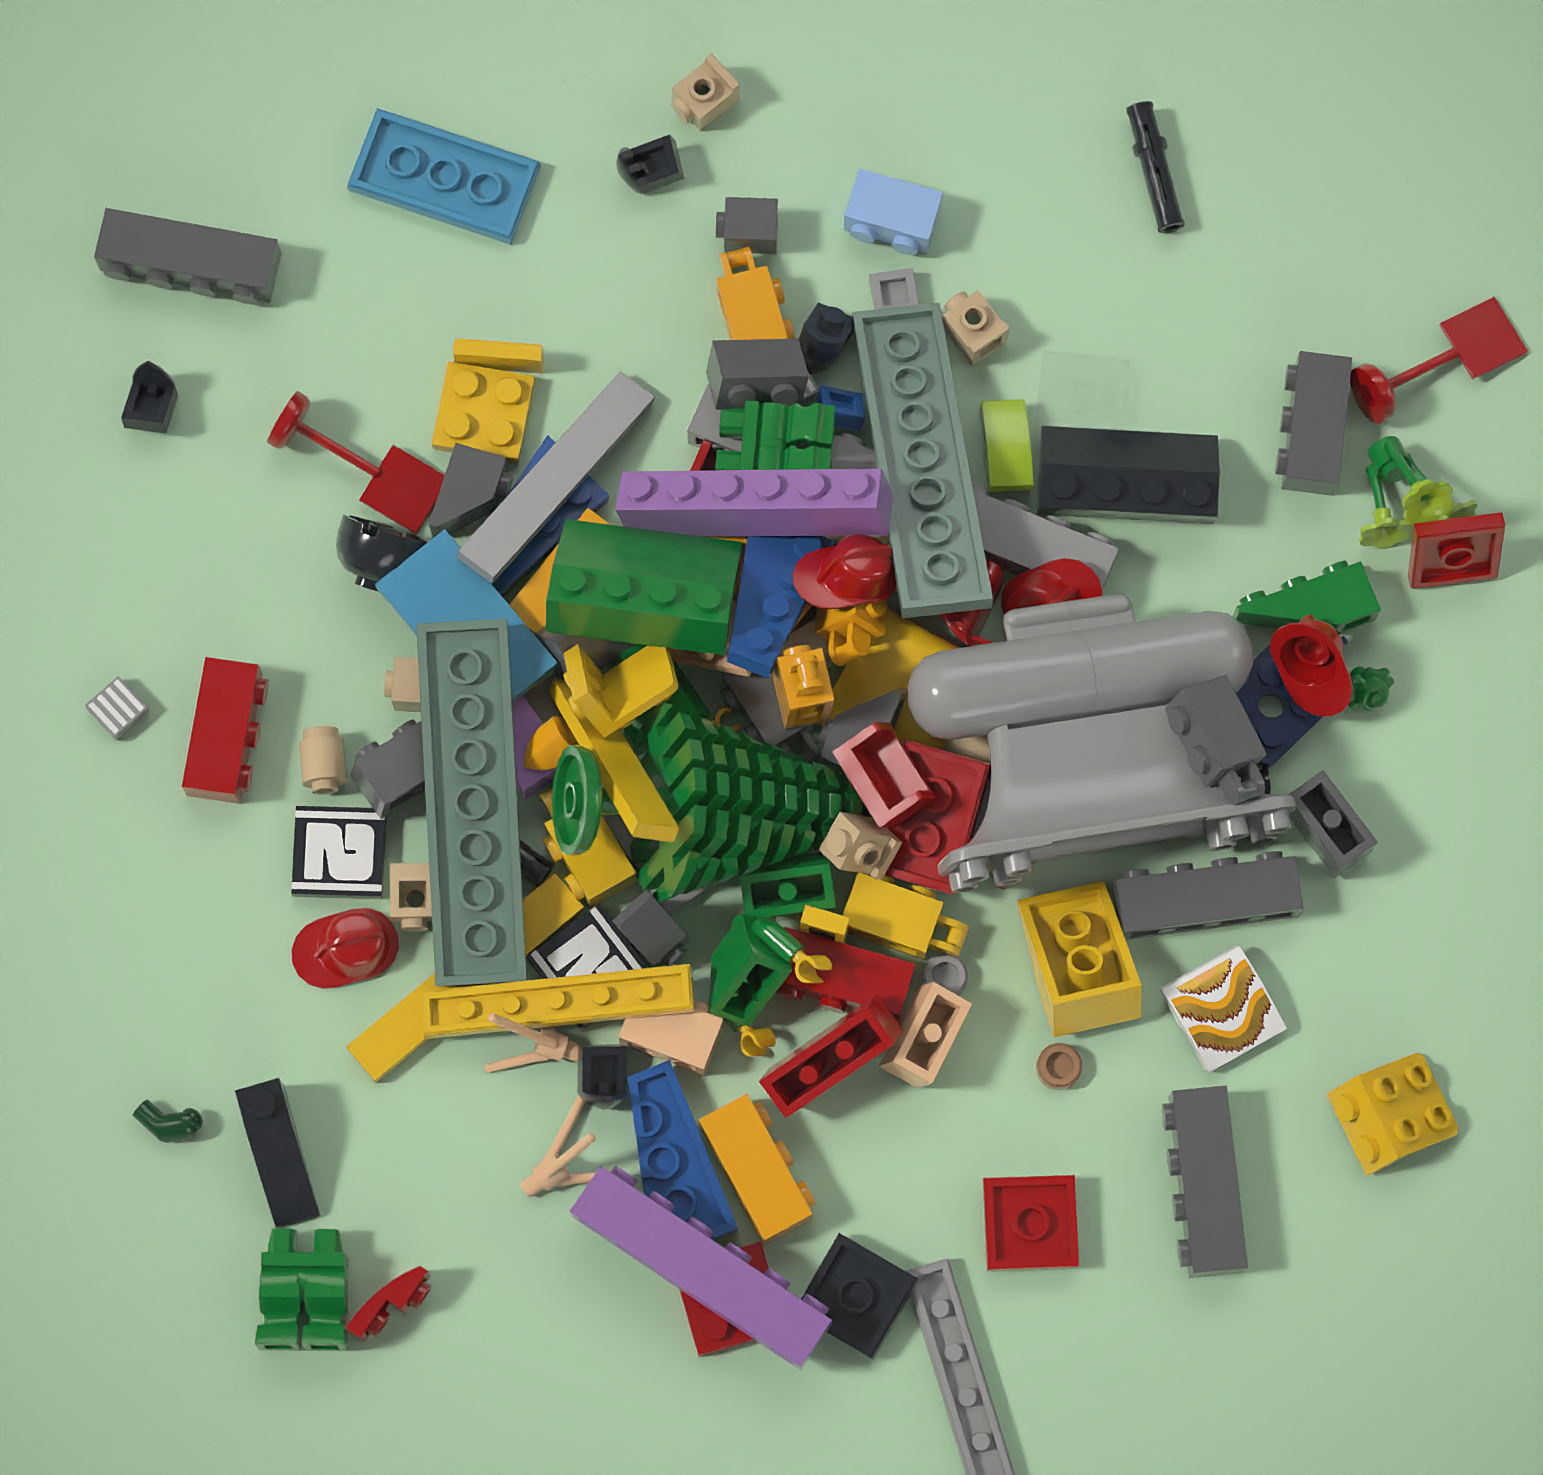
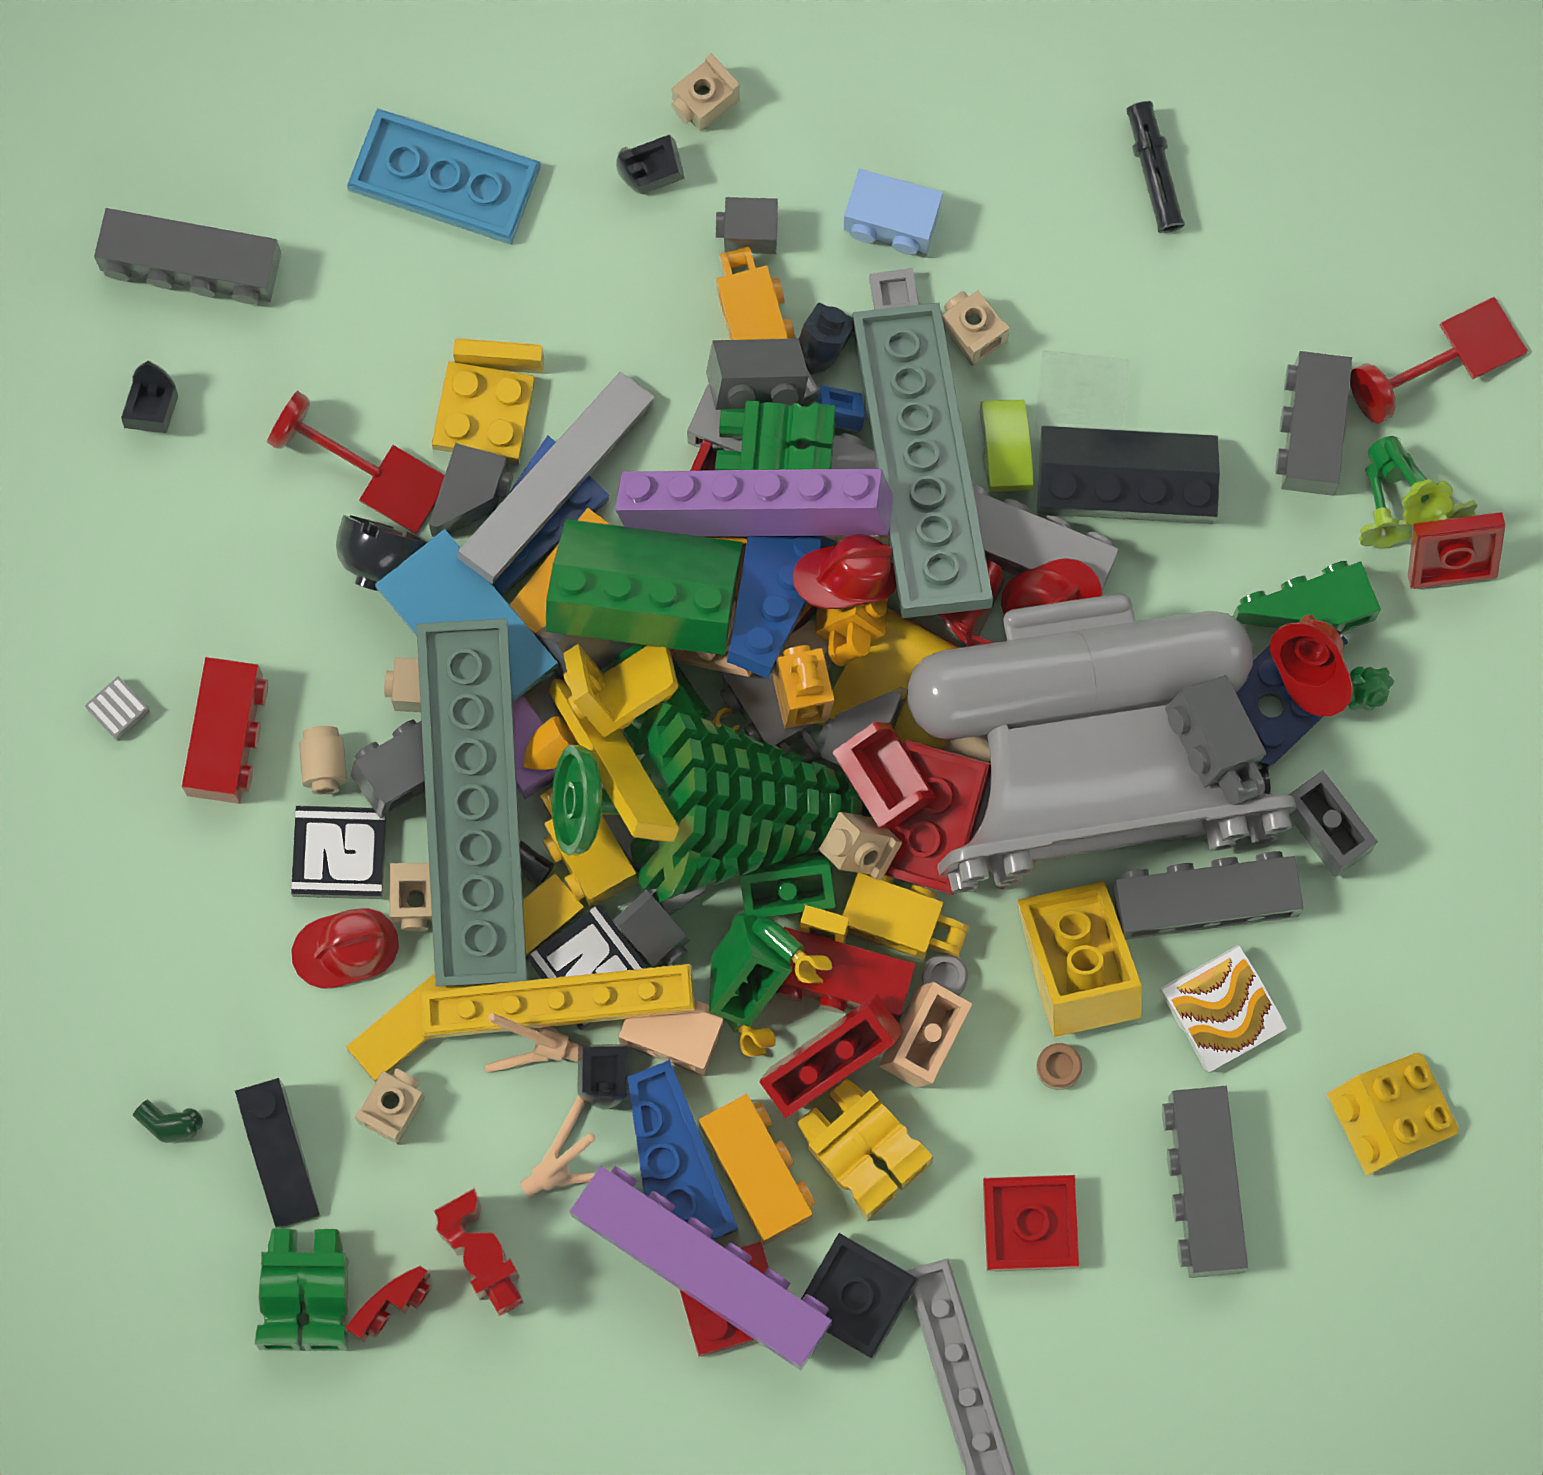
none -> tan brick [355,1069,425,1145]
none -> red hips [434,1188,524,1316]
none -> yellow hips [798,1079,933,1221]

